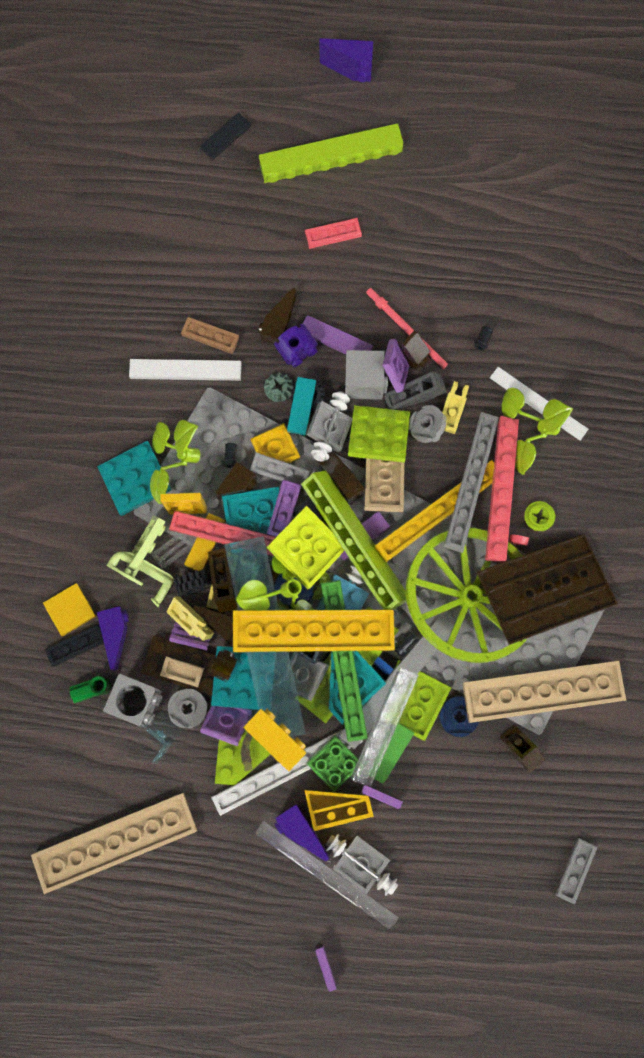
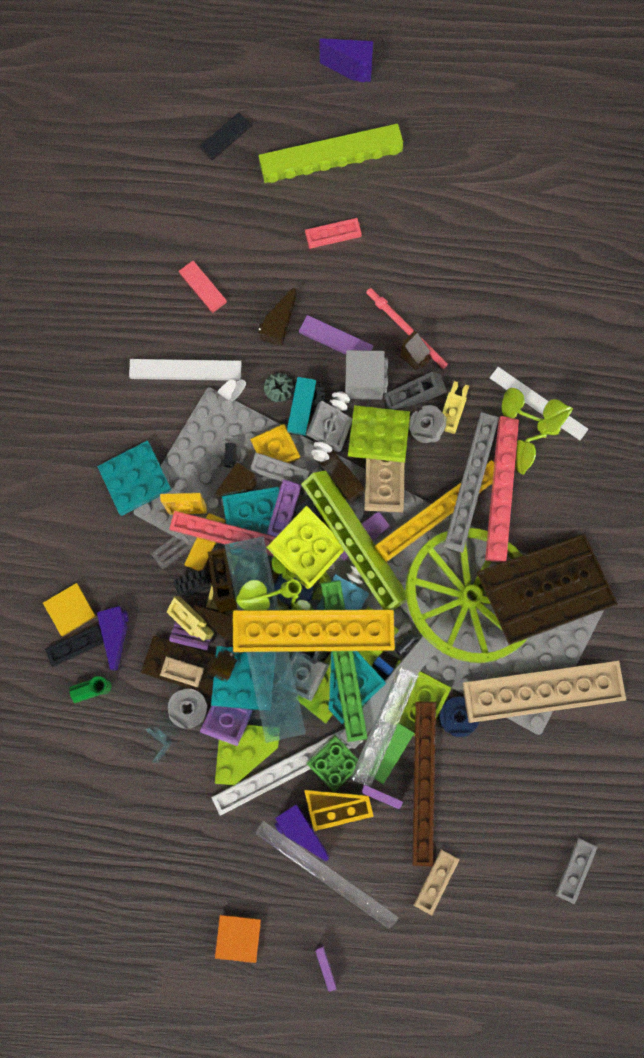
tan plate [31,793,198,894] -> none
light grey brick [103,674,163,728] -> none
yellowish green plate [106,516,174,607] -> none
lime plant [150,420,200,504] -> none
medium nougat plate [181,317,240,354] -> none
animal [241,715,253,771] -> none
yellow brick [243,708,306,771] -> none
dark purple brick [274,324,318,367] -> none
light grey plate [325,834,398,896] -> none
medium lavender tile [383,339,409,393] -> none
black pin [474,326,493,351] -> none
dark brown slope [500,725,545,773] -> none
coral tile [509,534,529,546] -> none
lime gear [524,501,555,532] -> none
none -> coral tile [179,261,227,313]
none -> orange tile [215,914,261,963]
none -> white helmet [218,379,246,402]
none -> reddish brown tile [412,701,436,867]
none -> tan tile [413,849,460,916]

